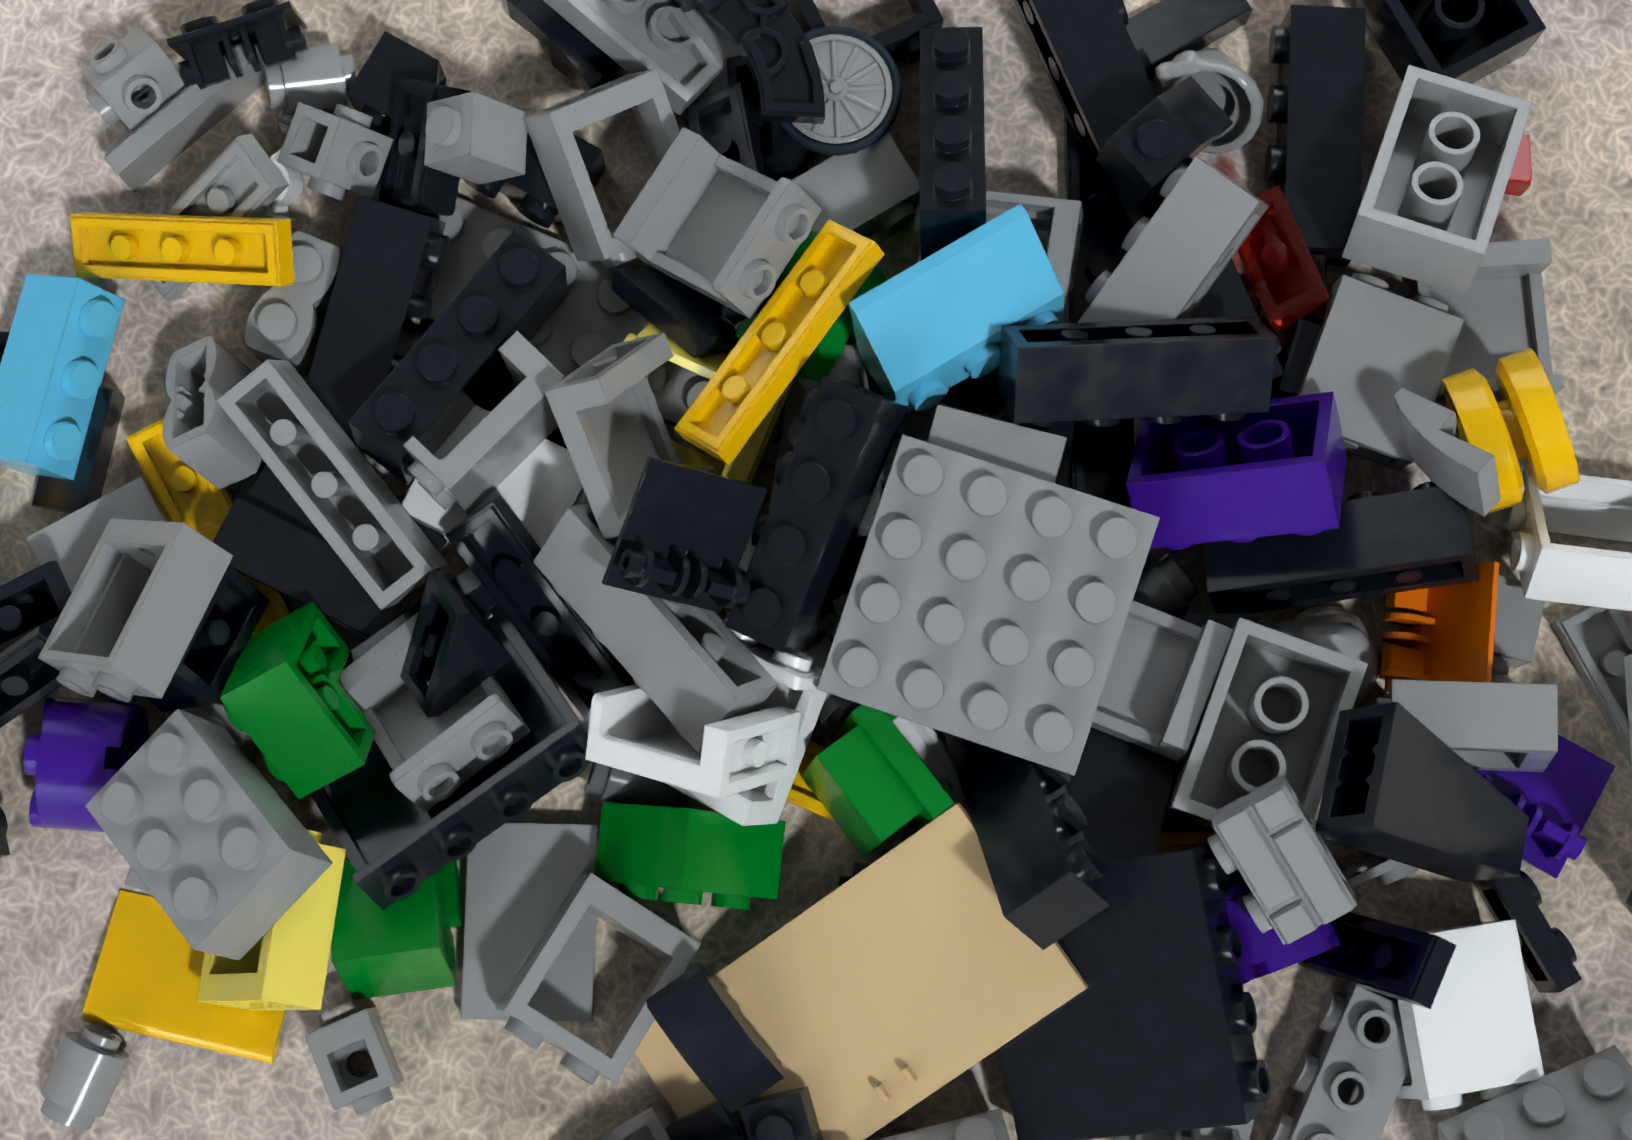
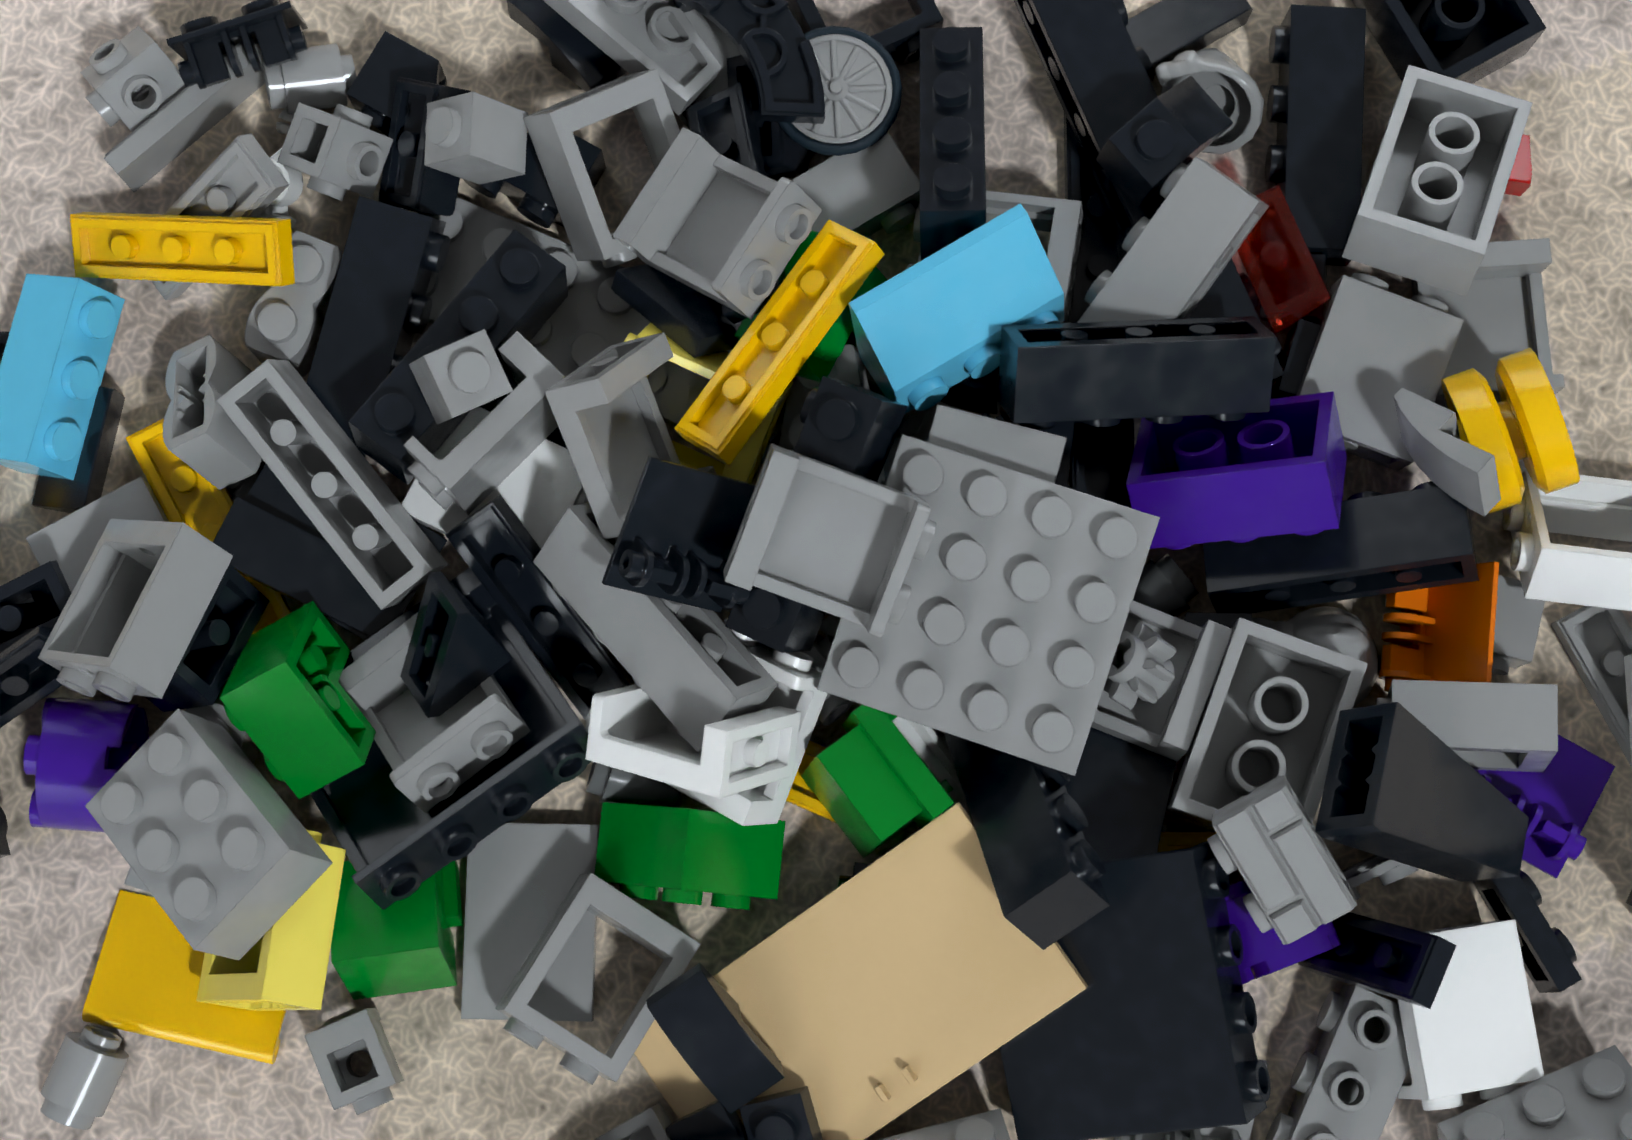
none -> light grey brick [409,329,513,425]
none -> light grey panel [723,443,936,637]
none -> light grey gear [1103,622,1177,710]

